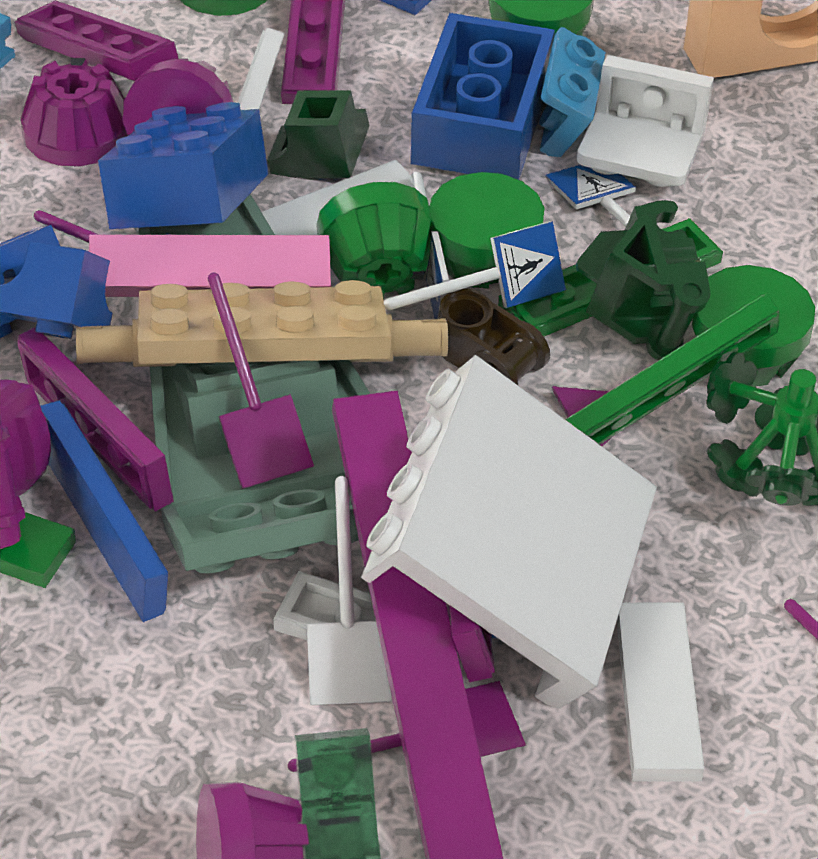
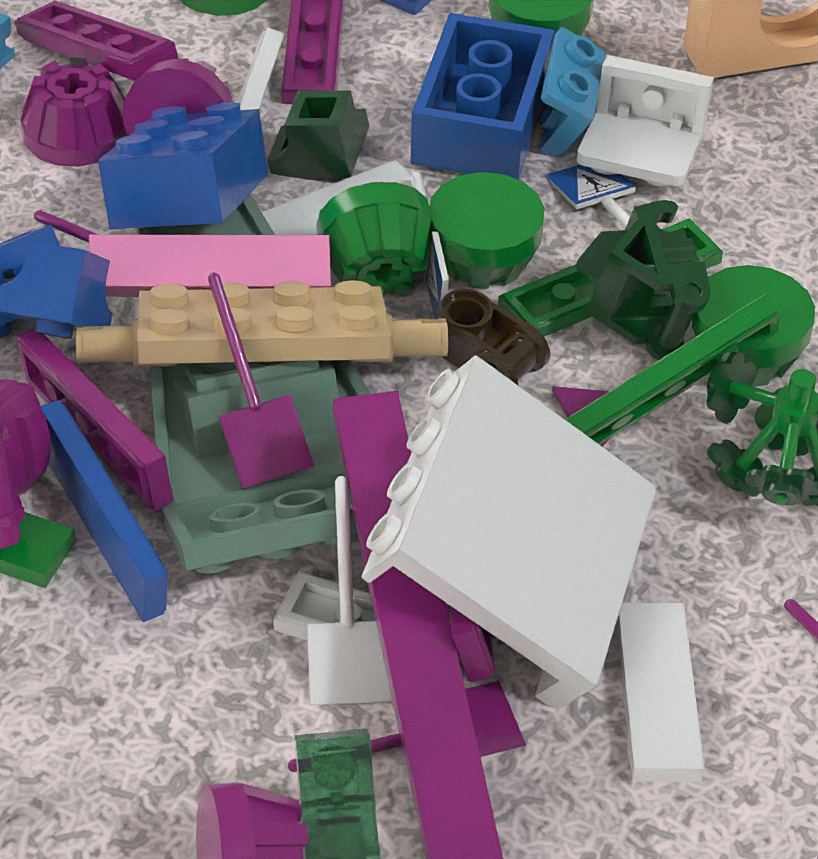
piece [384,221,566,310] -> none

